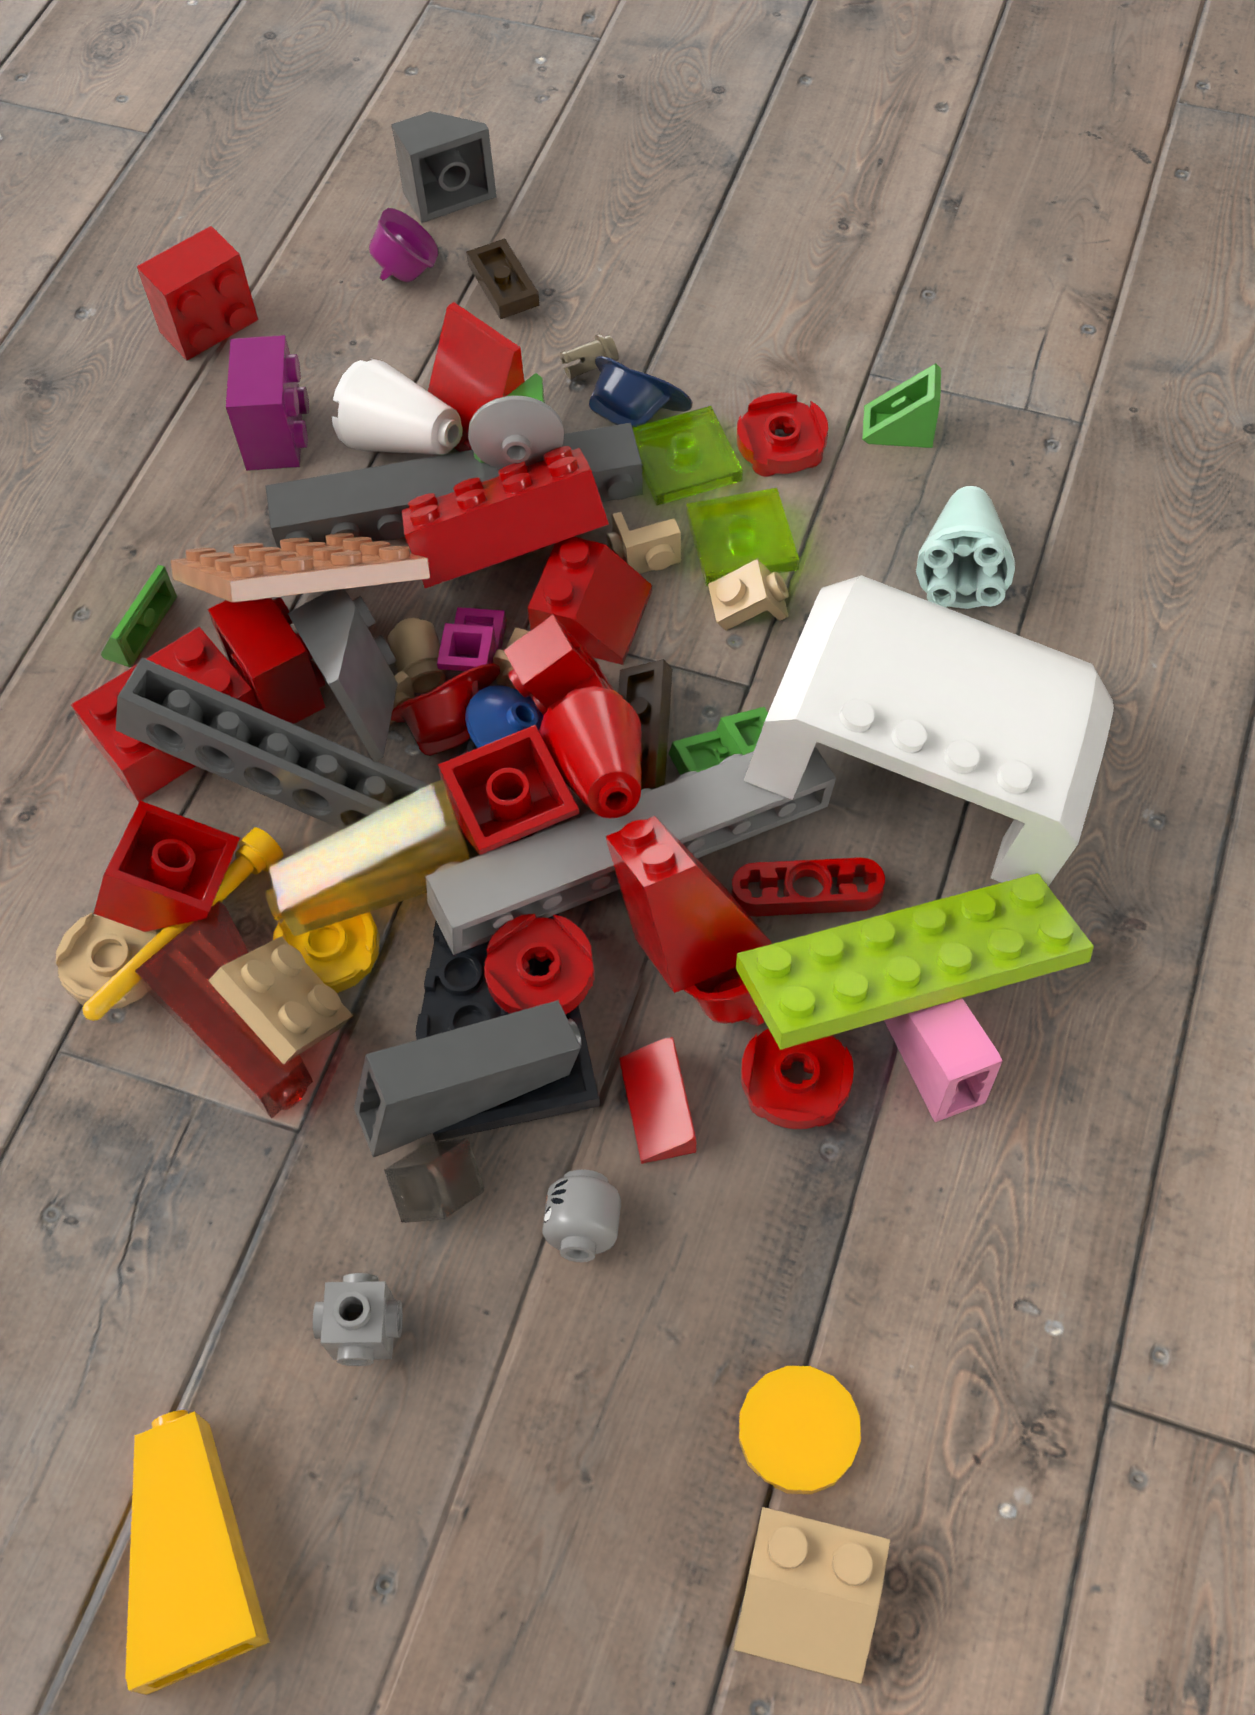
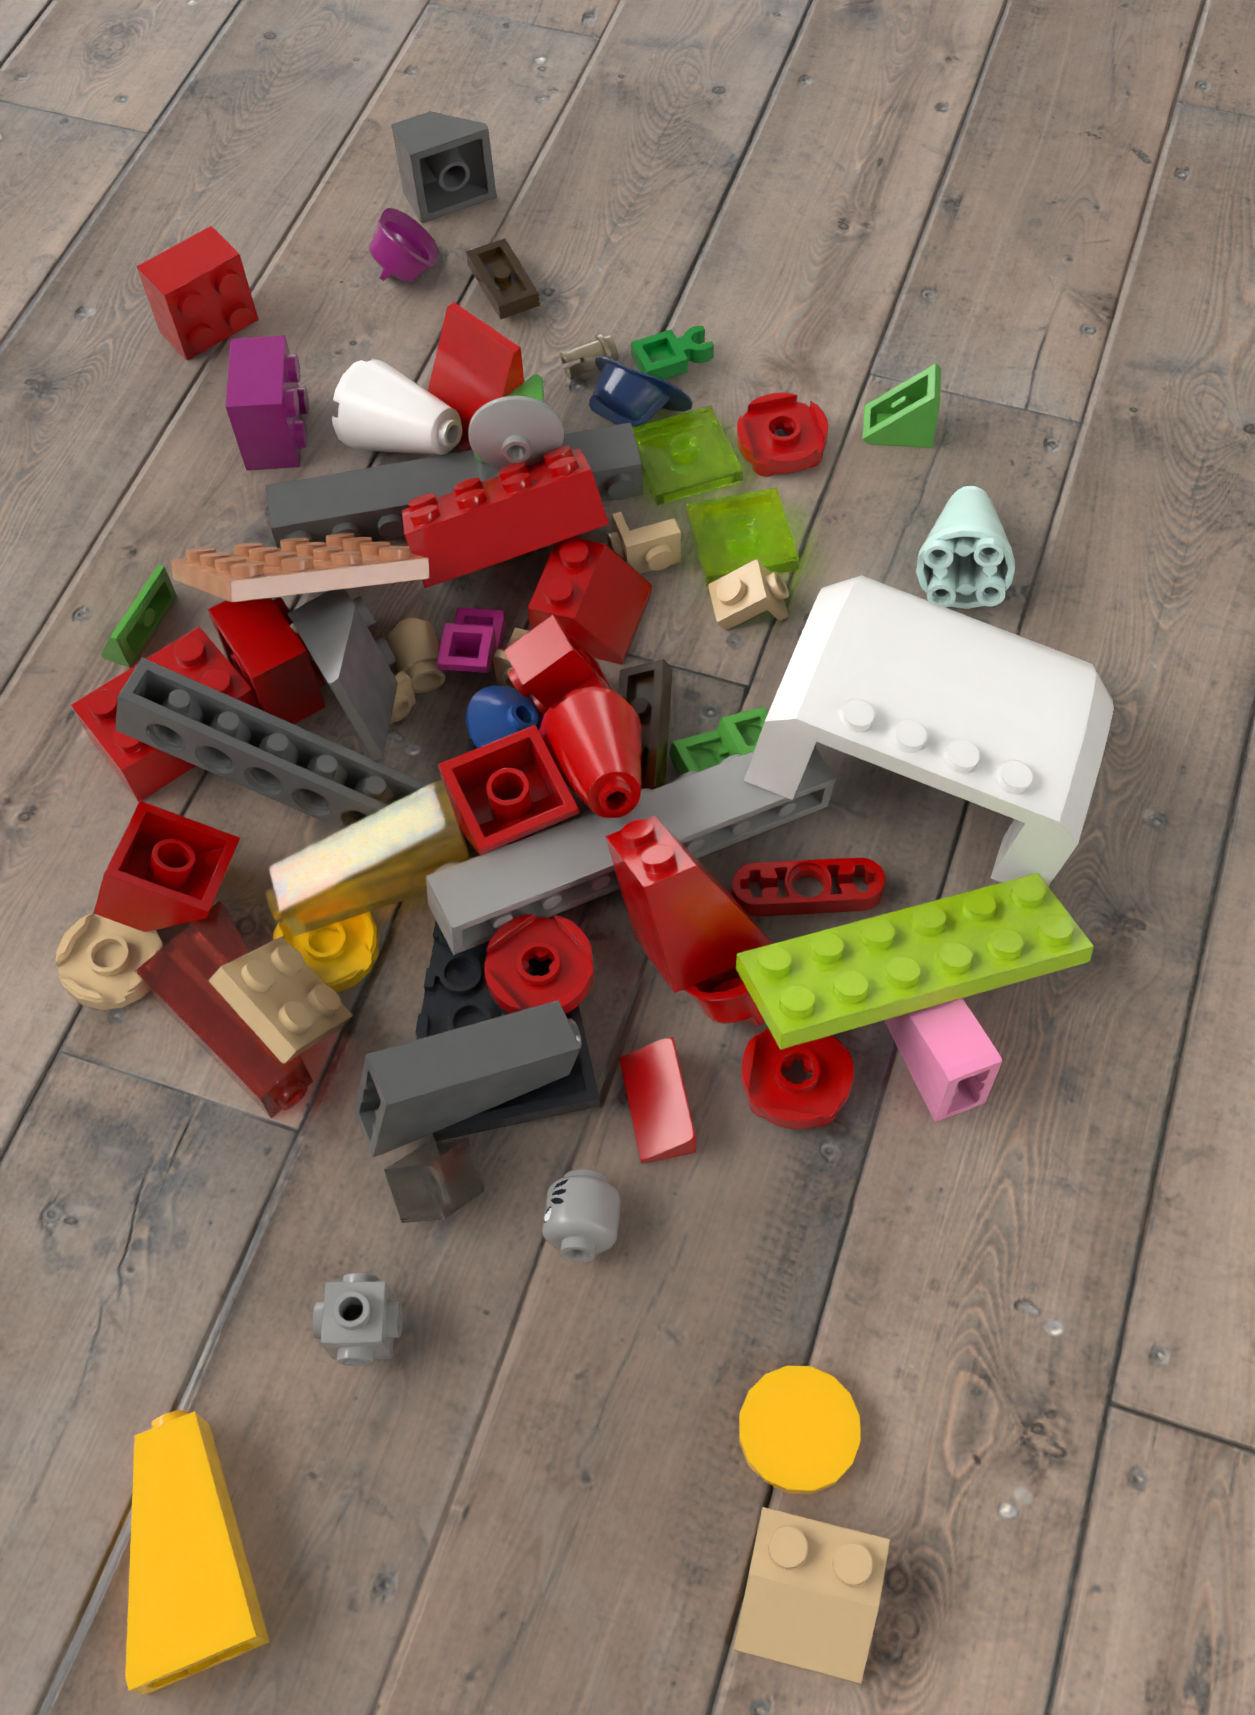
yellow piece [83,827,284,1021] -> none
red piece [391,663,500,756] -> none
none -> green plate [631,326,714,380]

